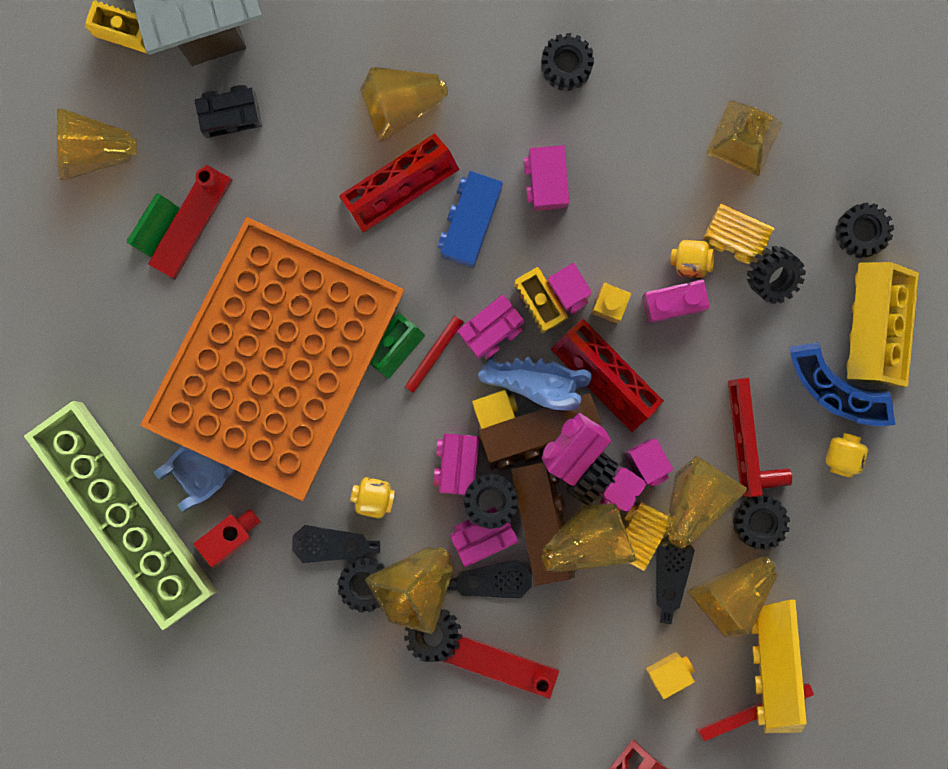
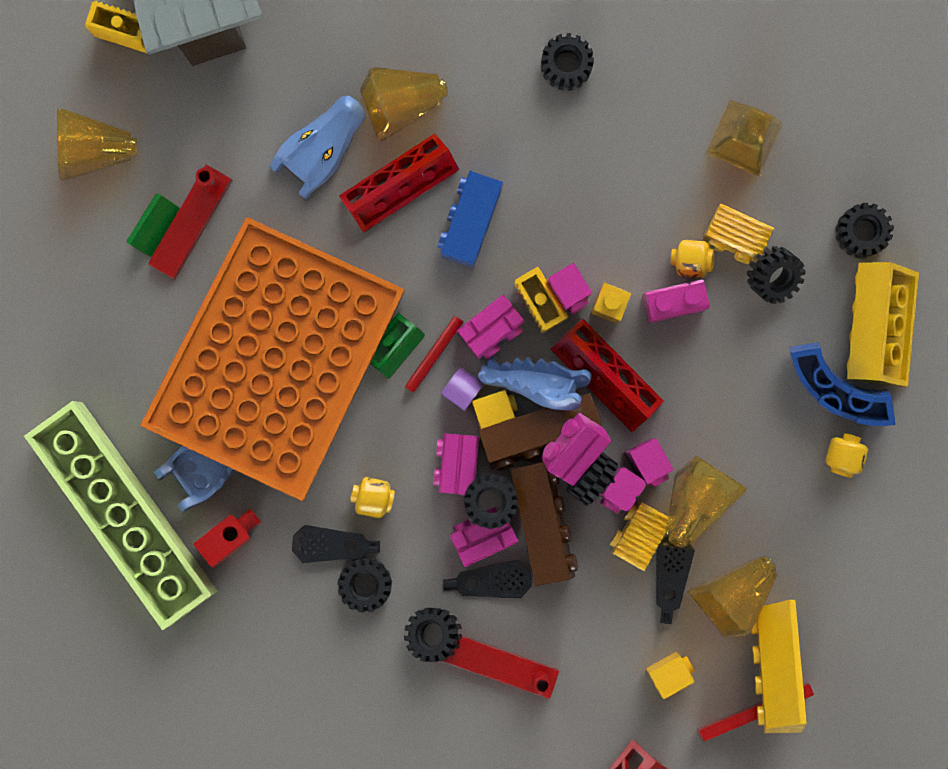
black brick [195,85,262,138] -> none
clear yellow slope [365,547,454,634] -> none
dark pink brick [524,145,569,211] -> none
clear yellow slope [542,503,637,572] -> none
red piece [728,378,793,497] -> none
black tyre [733,496,790,550] -> none
none -> medium blue animal [269,96,366,200]
none -> medium lavender brick [441,367,485,412]

